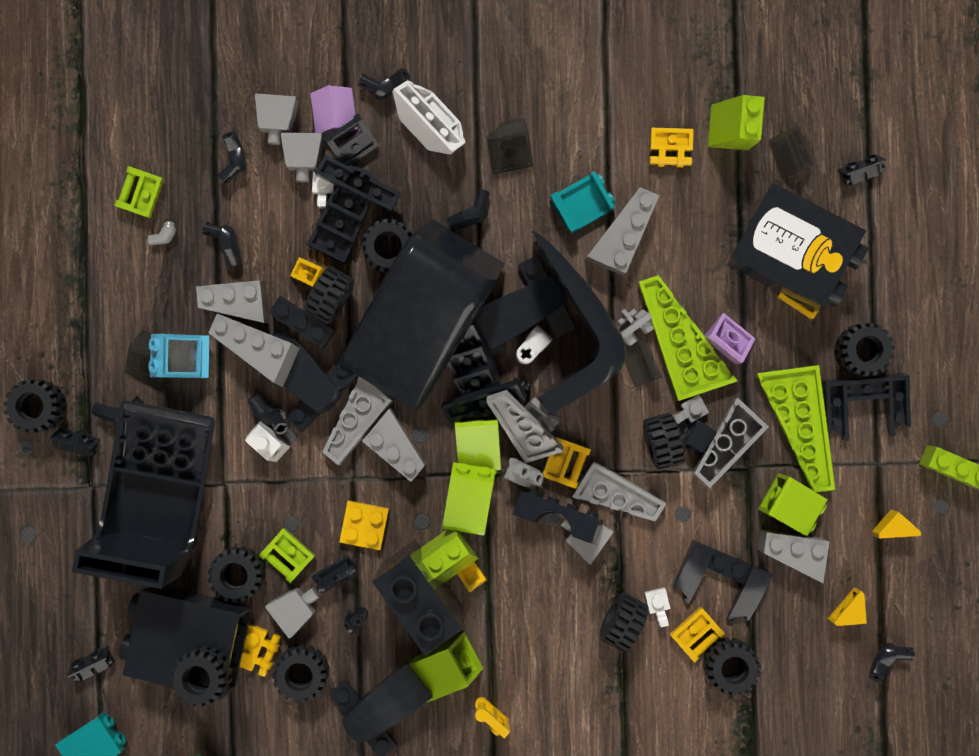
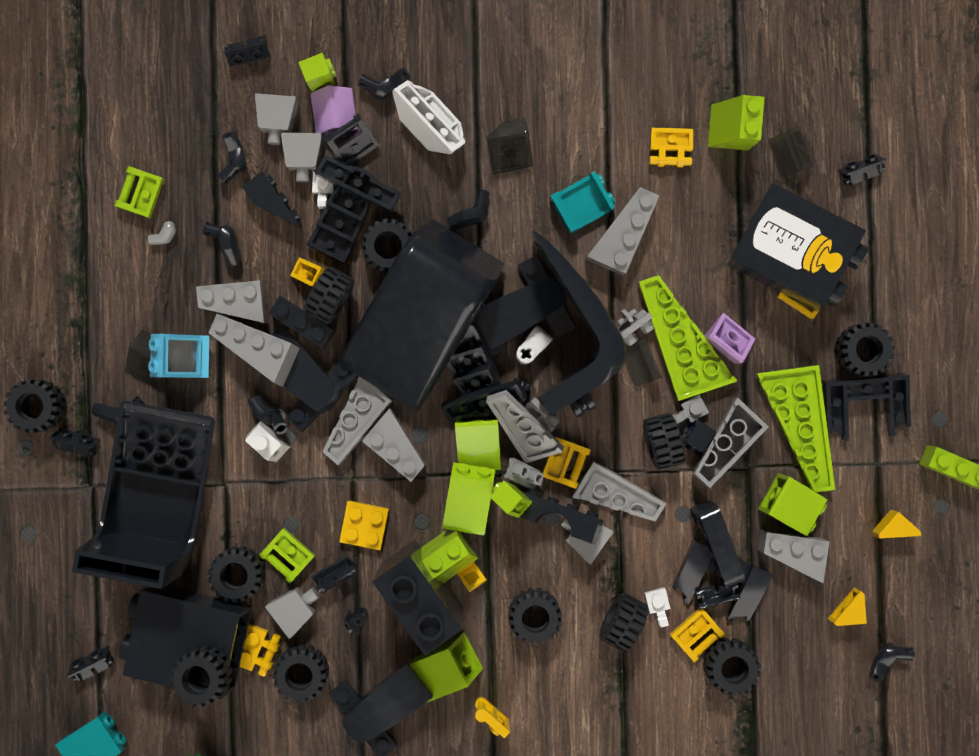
none -> black hinge [224,36,271,67]
none -> black slope [242,172,302,228]
none -> lime brick [298,53,337,92]
none -> lime brick [490,481,532,518]
none -> black tyre [508,587,562,645]
none -> black wheel [570,393,596,418]
none -> black beam [690,500,745,588]
none -> black hinge [694,583,741,610]

